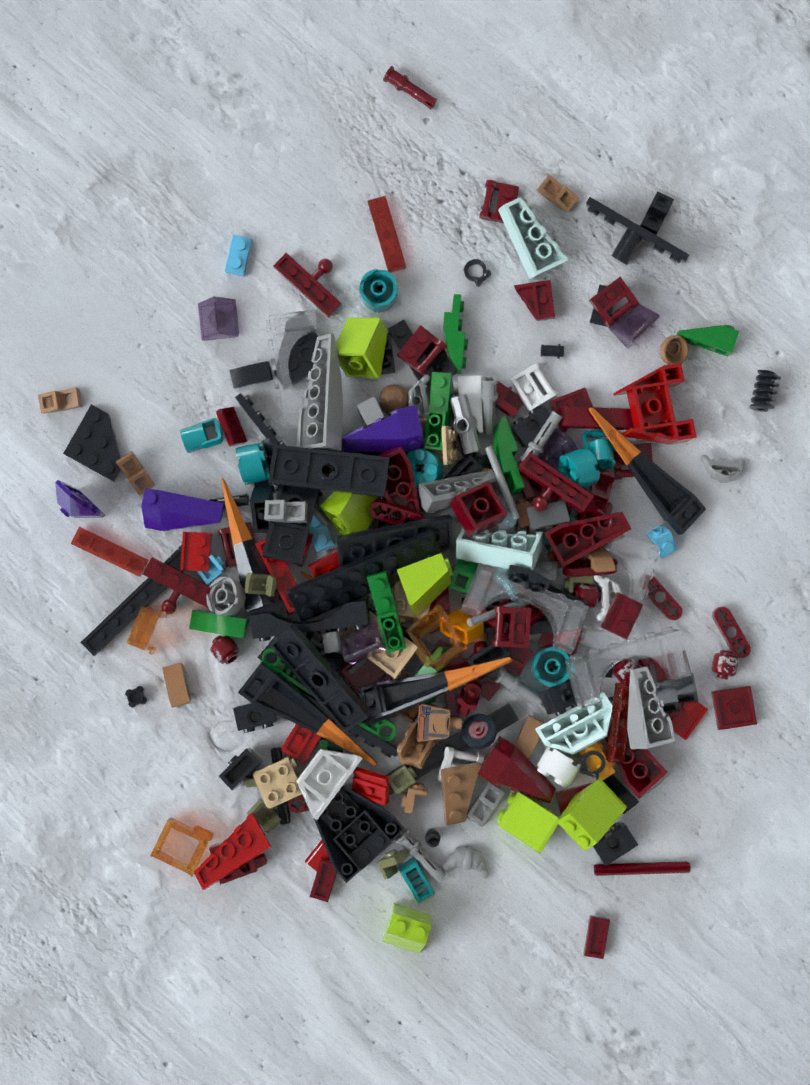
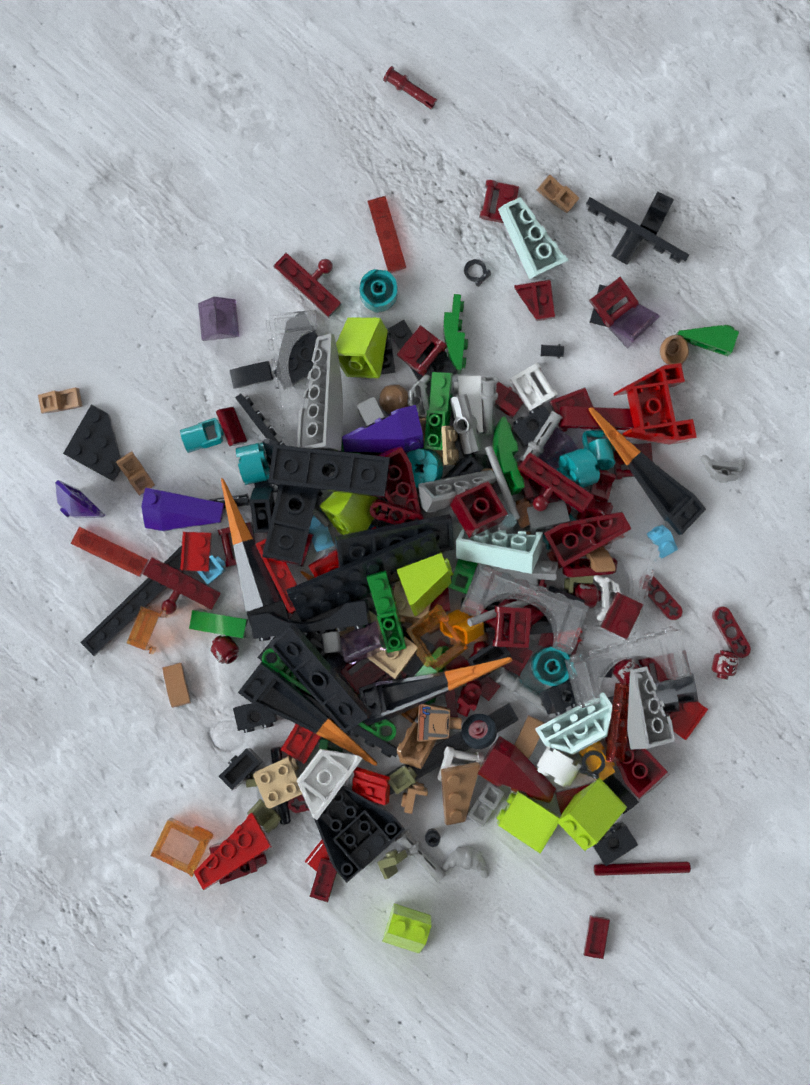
black plate [125,686,147,708] -> none
light grey cylinder [206,577,246,616] -> none
medium azure plate [225,235,252,277] -> none
olive bracket [244,573,277,596] -> none
light grey slope [264,500,308,523] -> none
teal slope [398,857,435,903] -> none
clear light blue bar [494,569,519,601] -> none
black slope [506,565,549,592] -> none
dark red plate [711,686,757,730] -> none
black piece [749,370,781,412] -> none

